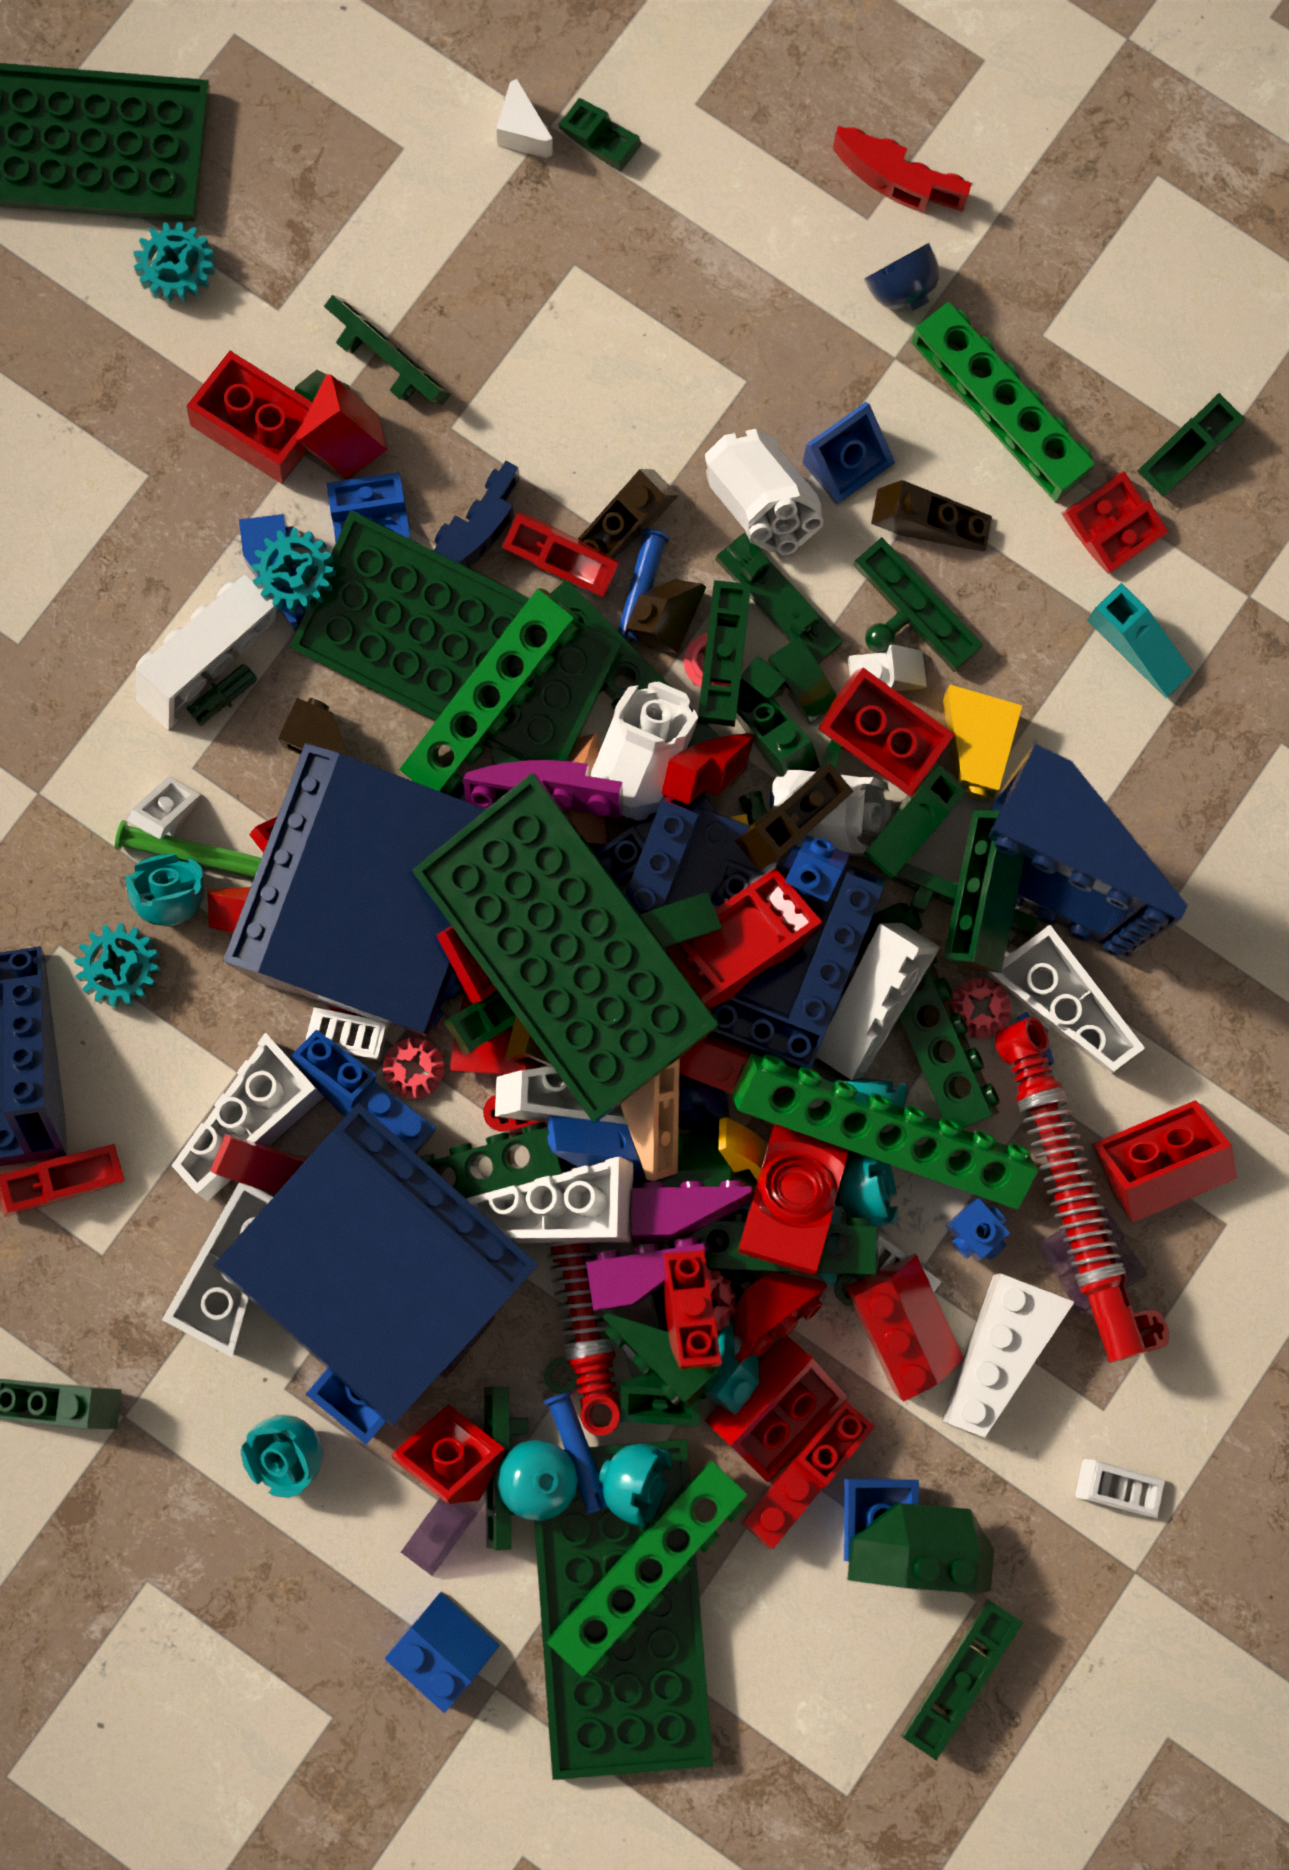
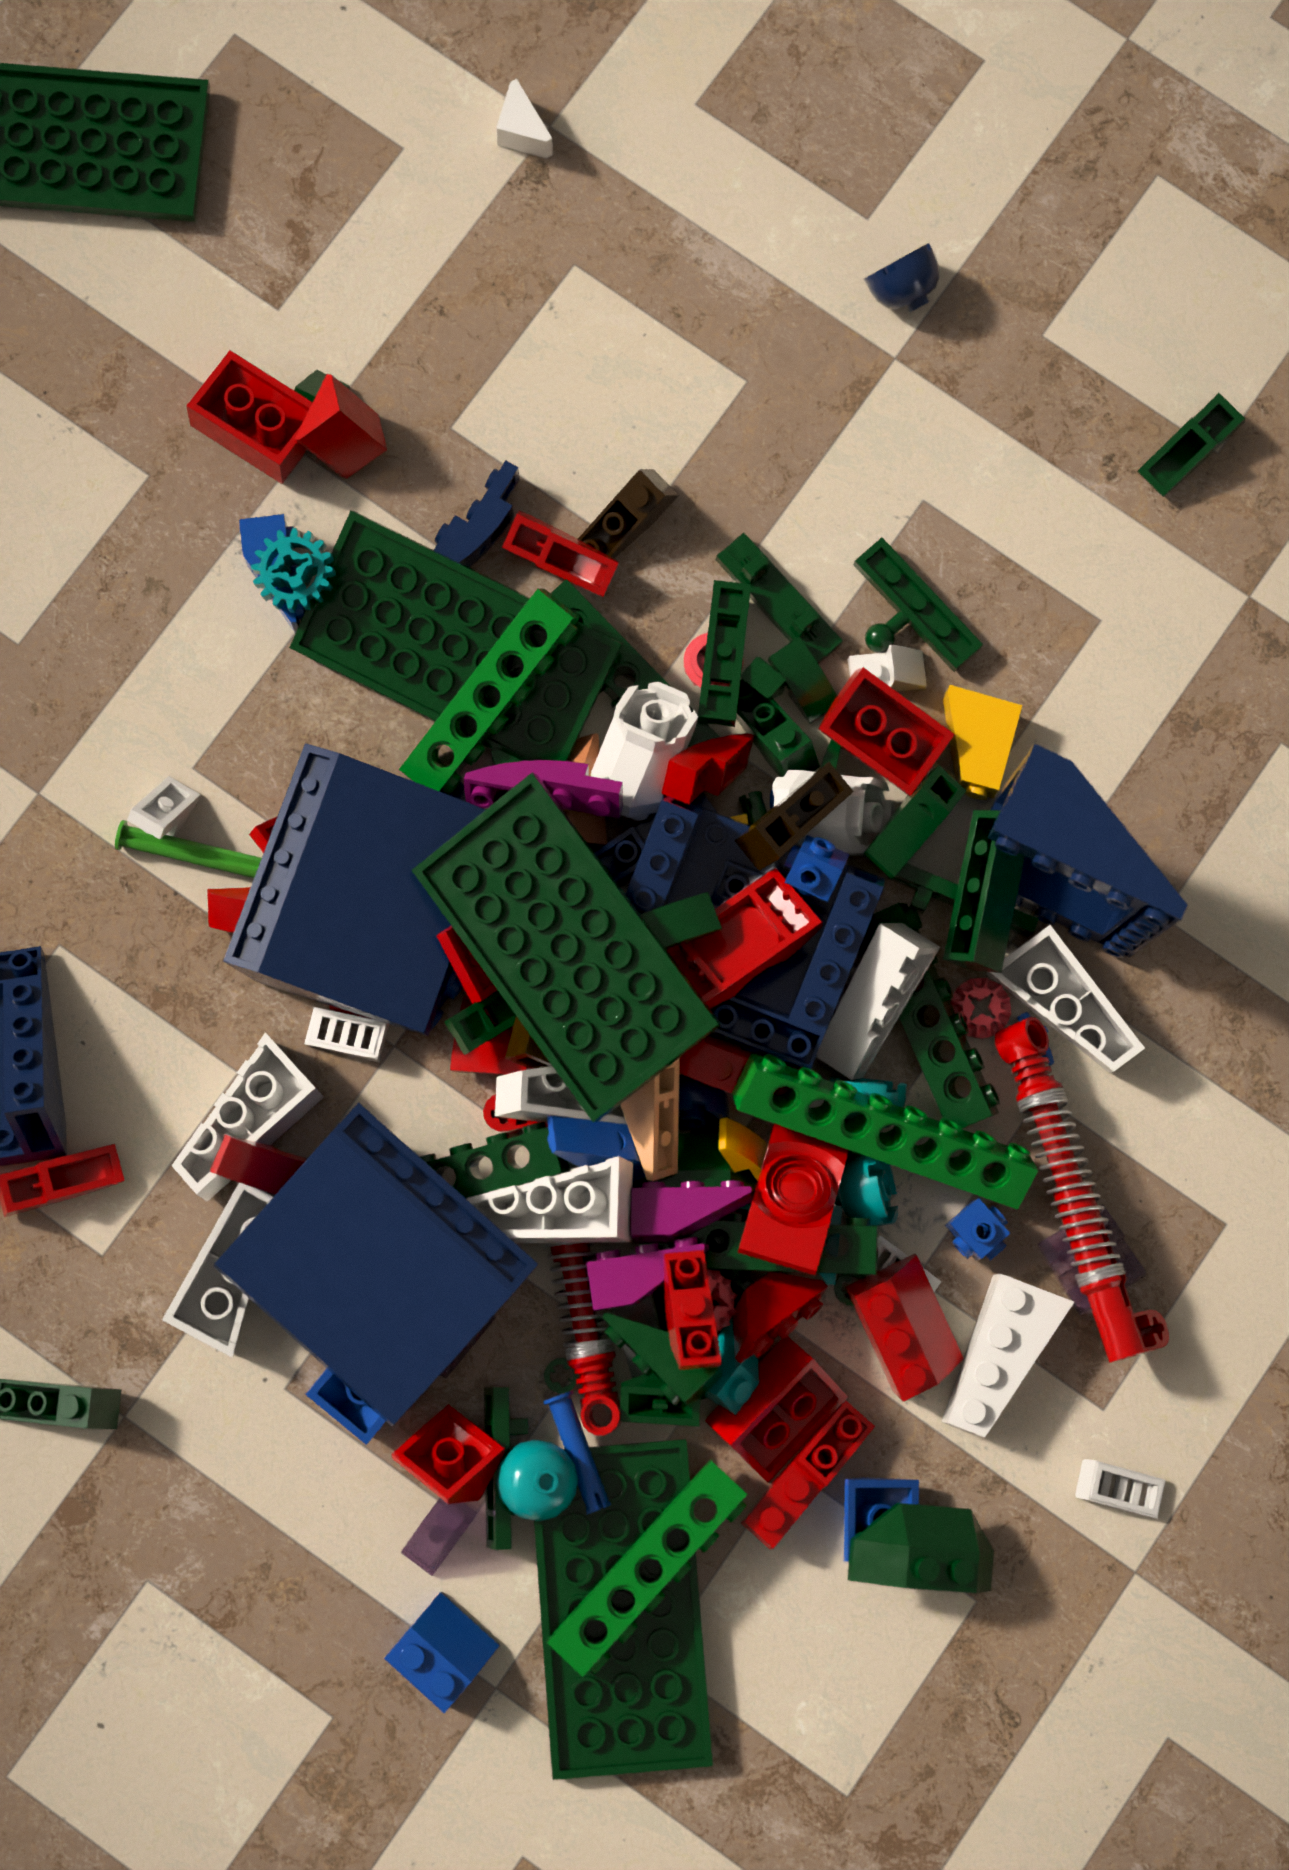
teal gear [74,923,161,1008] -> none
teal cylinder [125,854,205,927] -> none
teal gear [133,222,215,303] -> none
white wedge [136,574,277,731] -> none
dark green axle [186,664,257,727] -> none
teal cylinder [240,1415,323,1498] -> none
dark brown slope [278,698,349,756] -> none
blue slope [291,1029,436,1154] -> none
dark green hinge [324,295,451,406] -> none
blue slope [327,472,411,542] -> none
coral gear [382,1037,444,1099] -> none
dark green slope [558,97,642,172] -> none
teal cylinder [599,1443,672,1528] -> none
blue pin [618,528,670,643] -> none
dark brown slope [625,579,706,654] -> none
white brick [705,429,823,555] -> none
blue slope [802,402,895,505] -> none
red slope [833,126,972,214] -> none
dark brown slope [871,480,992,552] -> none
dark green hinge [901,1599,1023,1761] -> none
green brick [911,302,1095,503] -> none
red slope [1061,471,1168,573] -> none
teal slope [1086,583,1193,698] -> none
red slope [1092,1100,1237,1223] -> none

